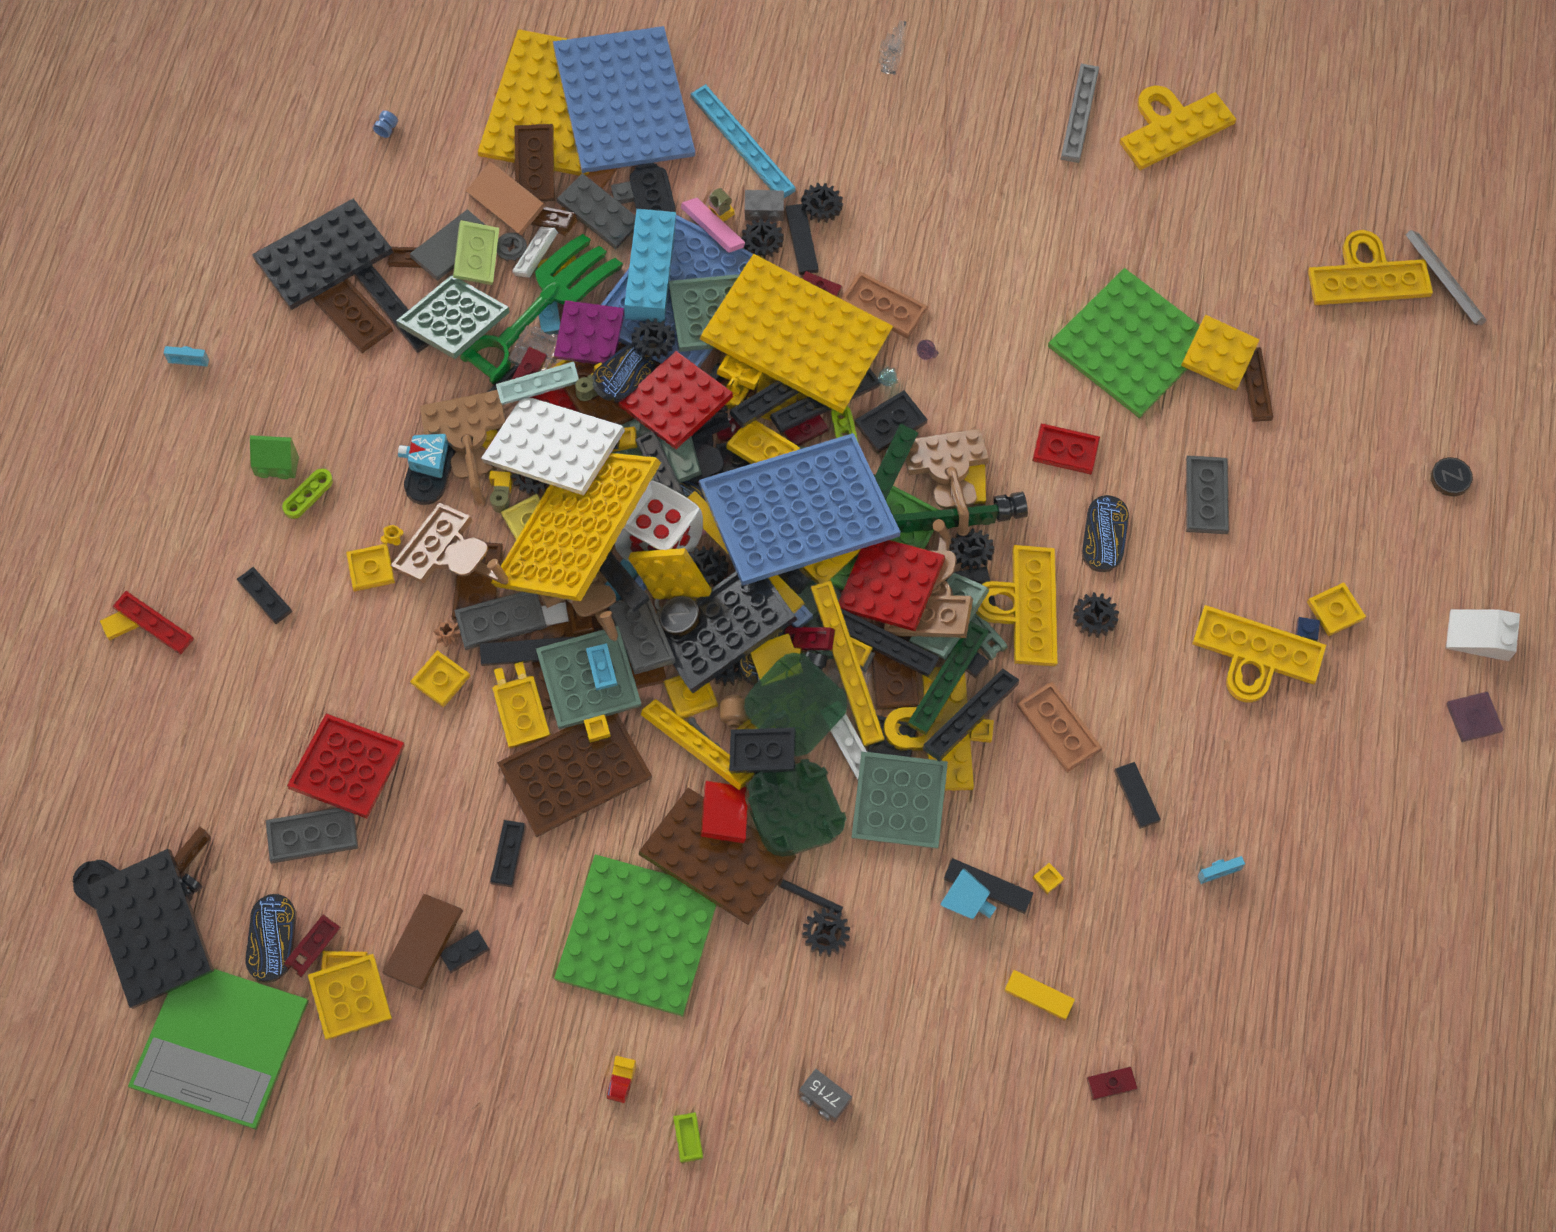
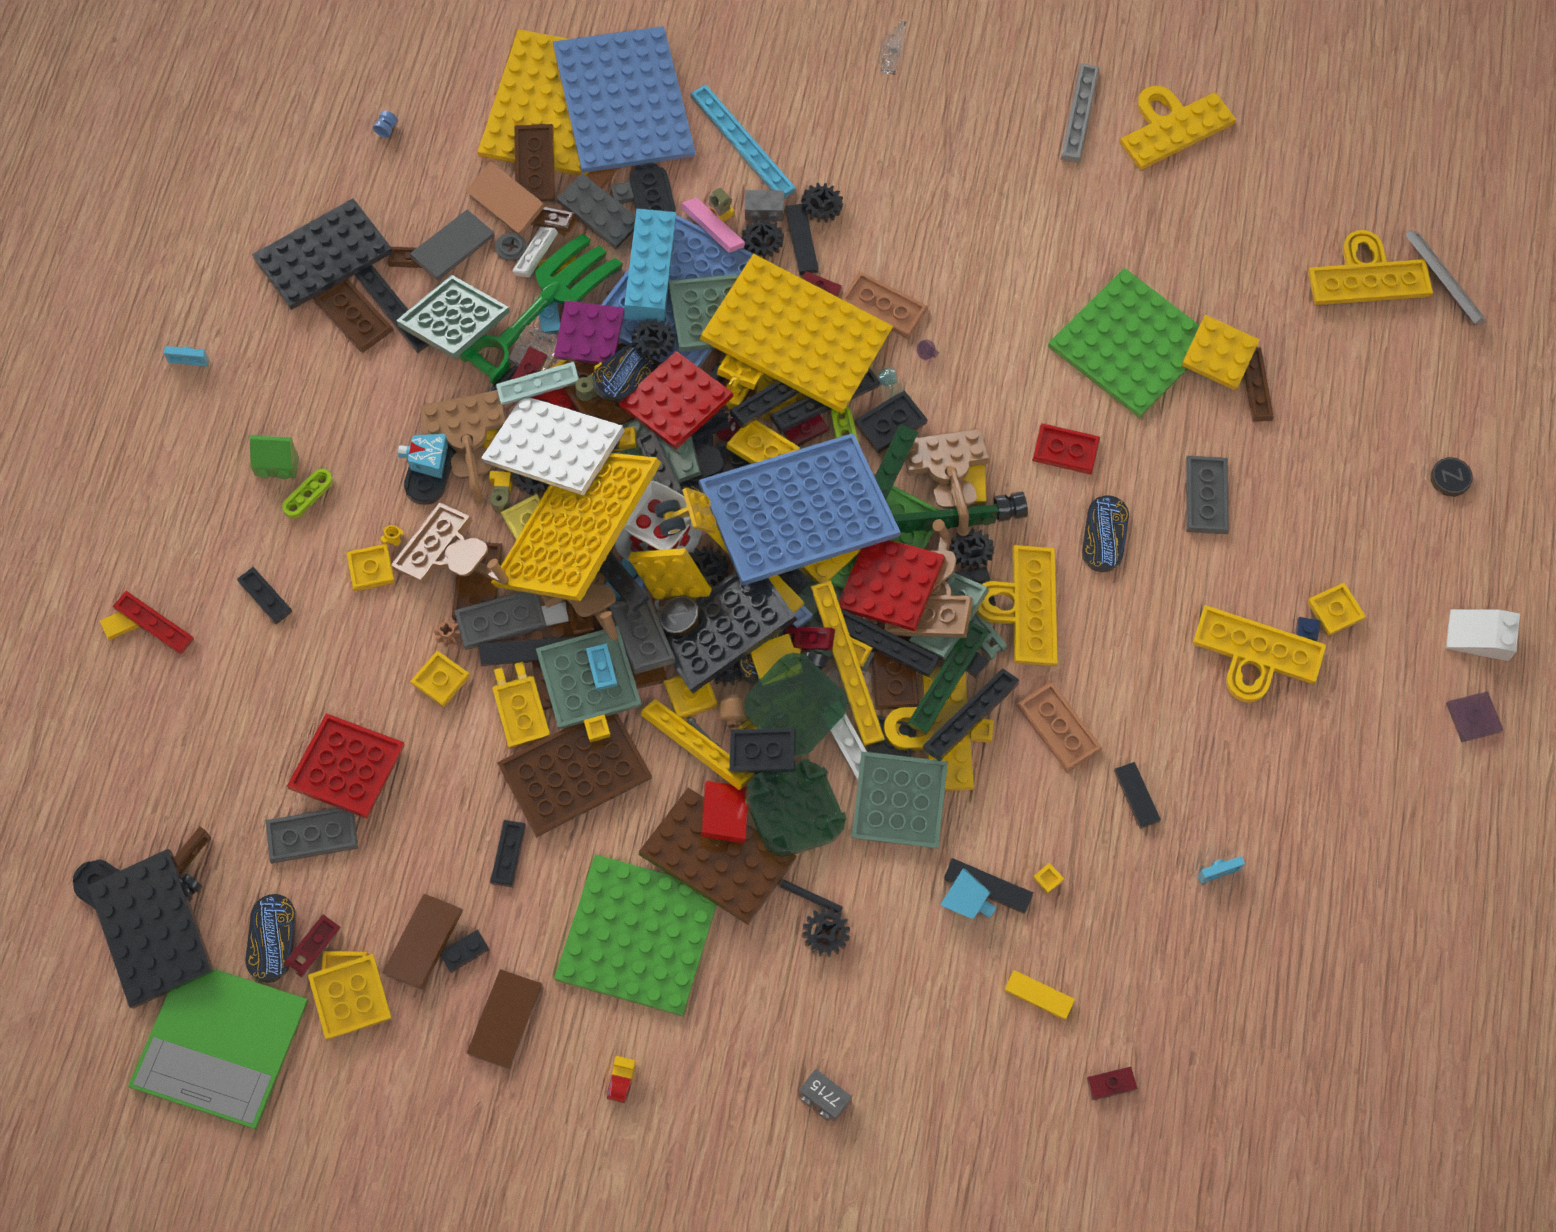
yellowish green plate [453,220,499,285] -> none
lime tile [673,1112,703,1163] -> none
black gear [1073,592,1119,638] -> none
none -> reddish brown tile [467,969,542,1069]
none -> yellow plate [655,488,717,536]

